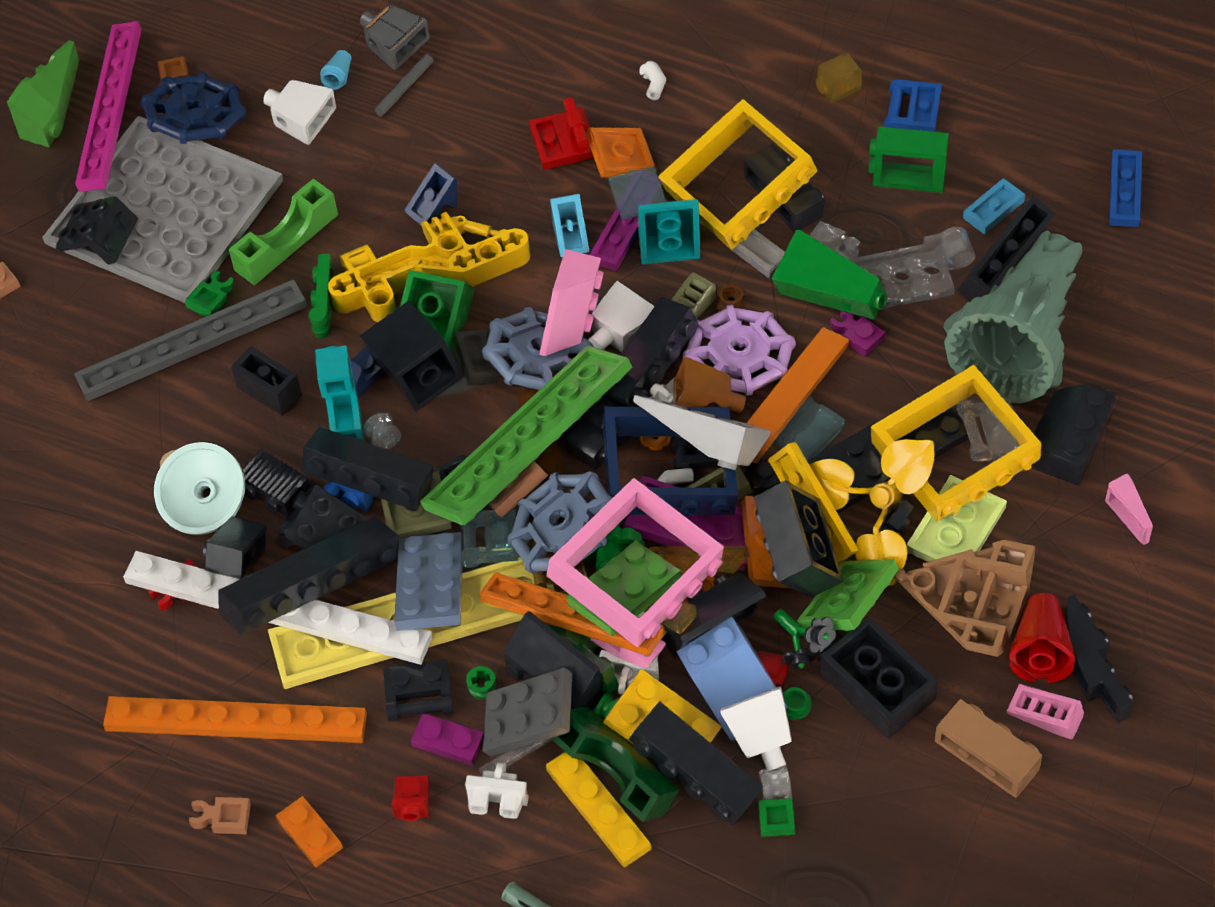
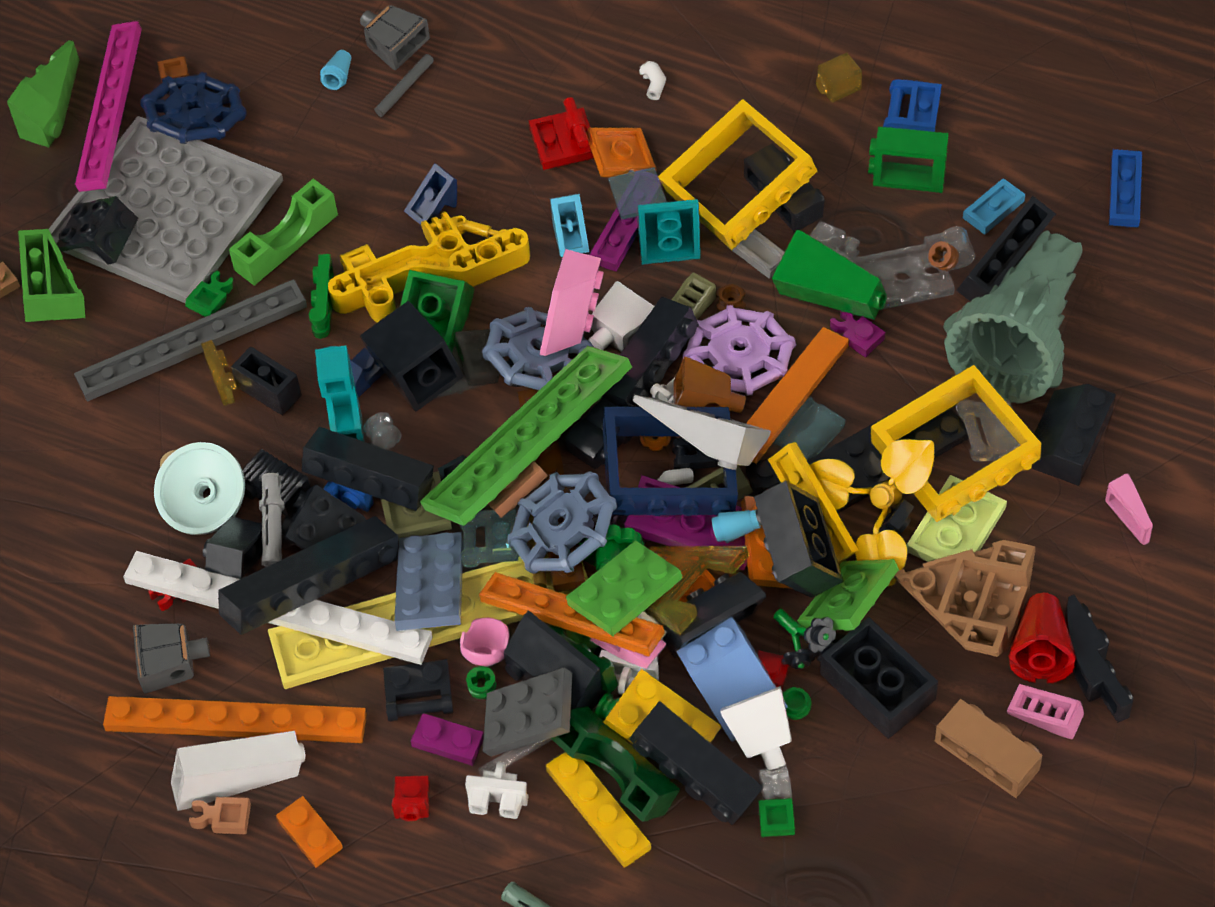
white torso [264,80,337,145] -> none
bright pink window [547,478,724,647] -> none
none -> bright green wedge [18,229,85,322]
none -> dark grey torso [133,623,210,694]
none -> white slope [171,731,305,811]
none -> clear yellow plate [201,340,237,406]
none -> light grey pin [259,473,284,567]
none -> bright pink hair [460,617,510,667]
none -> medium azure cone [712,509,761,543]
none -> dark orange bush [928,241,959,271]

